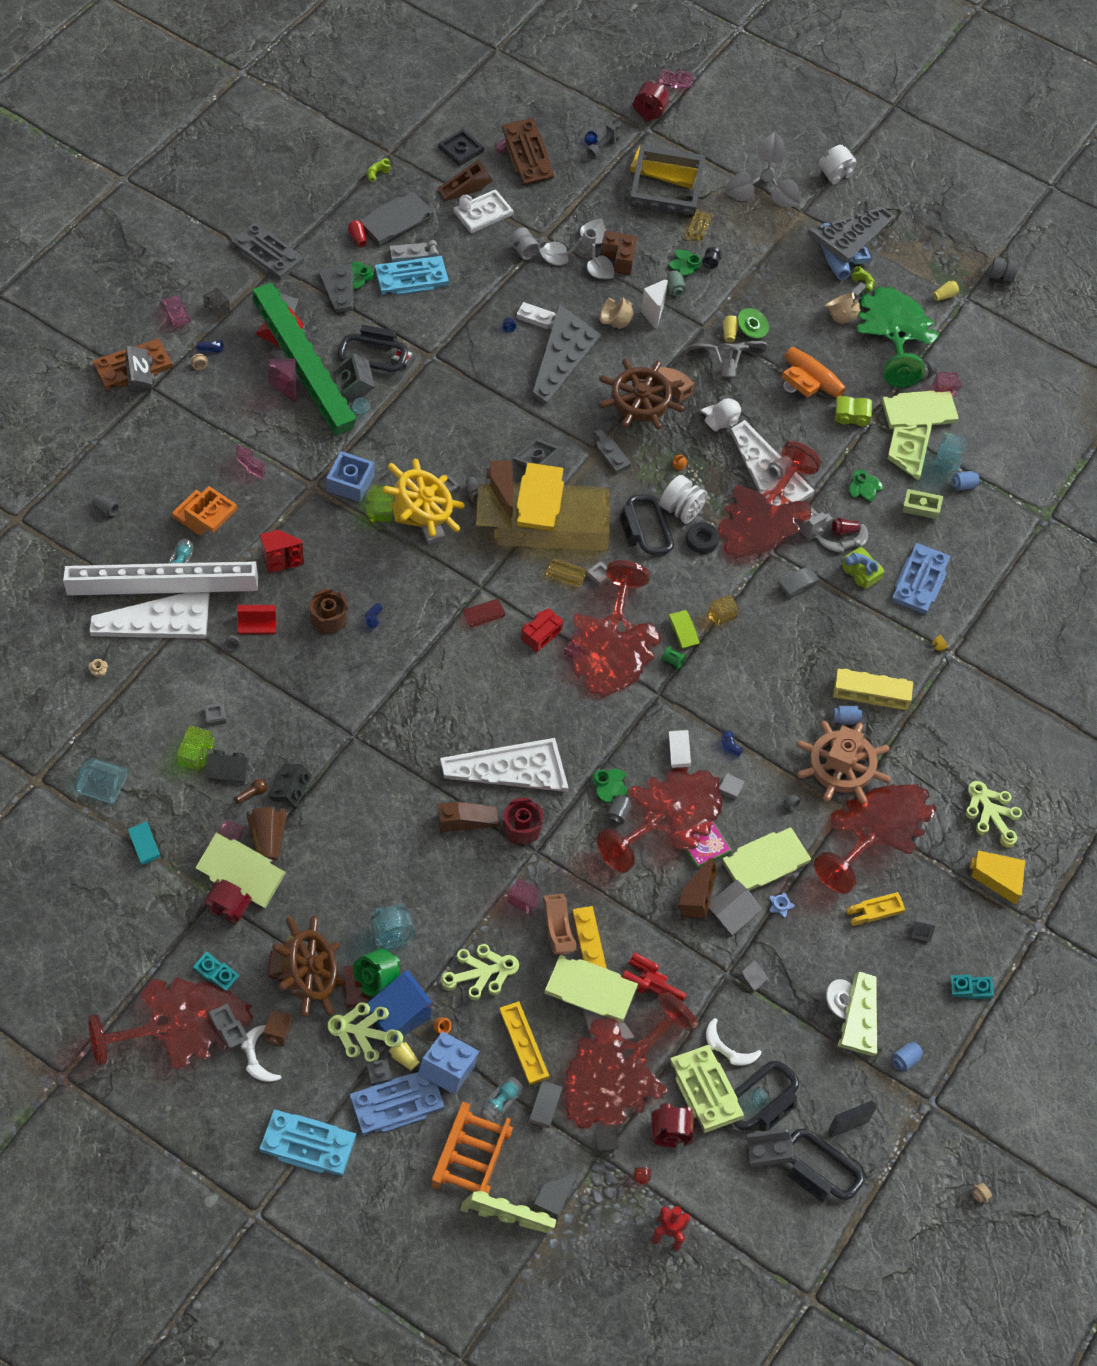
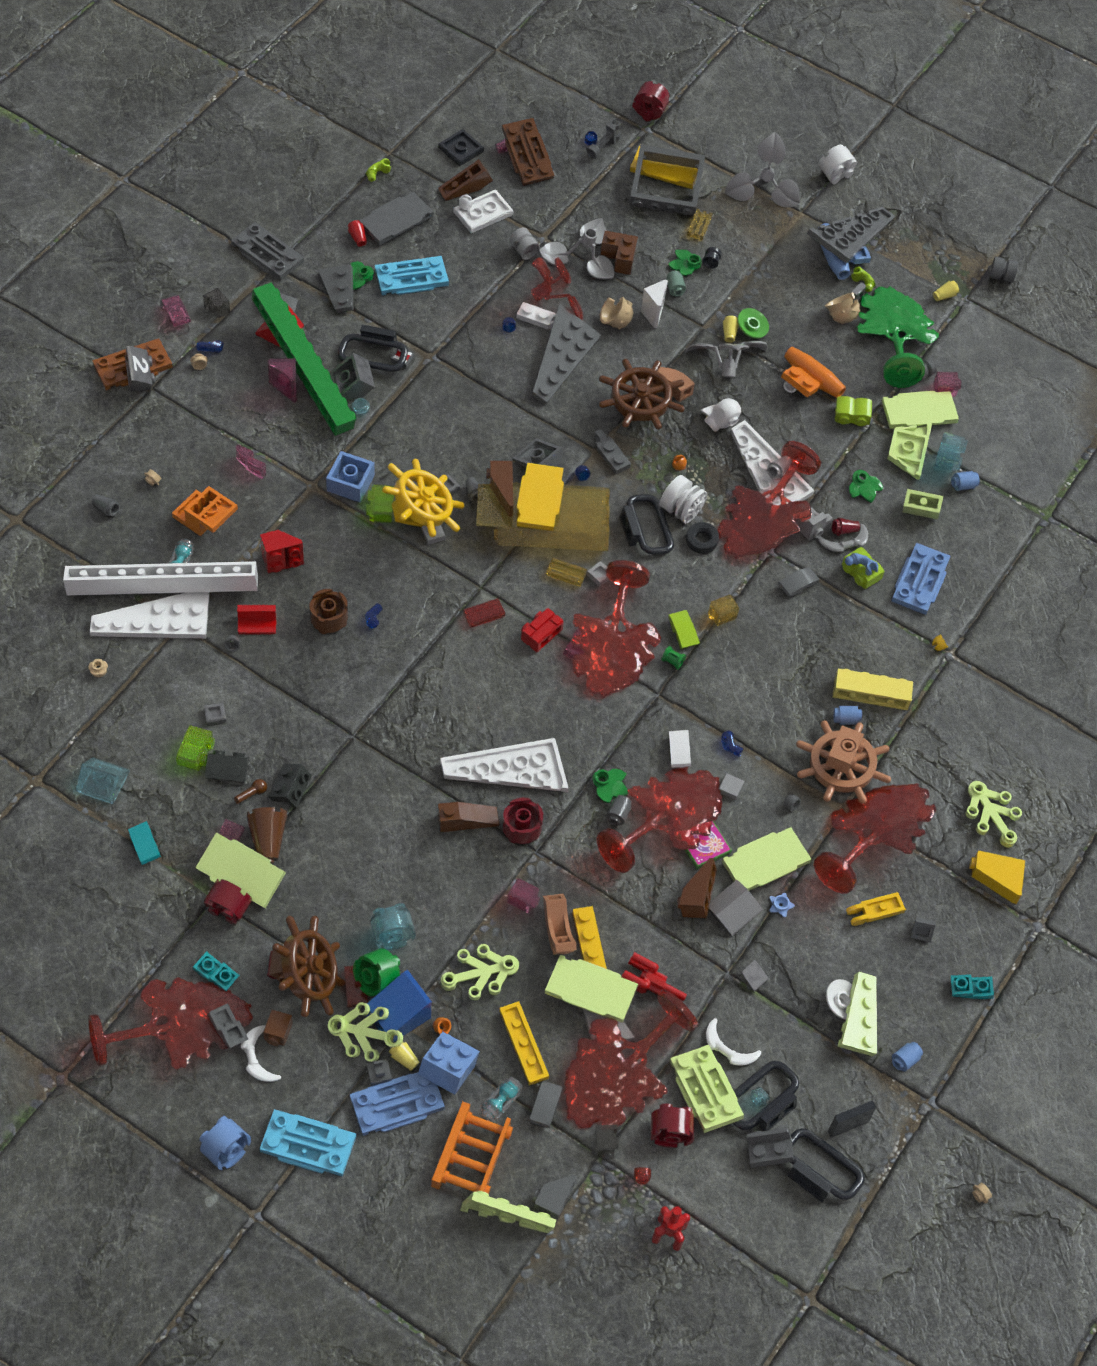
light grey plate [390,240,439,263] -> none
clear pink slope [659,68,694,88] -> none
none -> tan plate [144,469,161,486]
none -> medium blue brick [199,1116,251,1170]
none -> clear red plant [531,257,583,321]
none -> clear blue hinge [575,465,591,481]

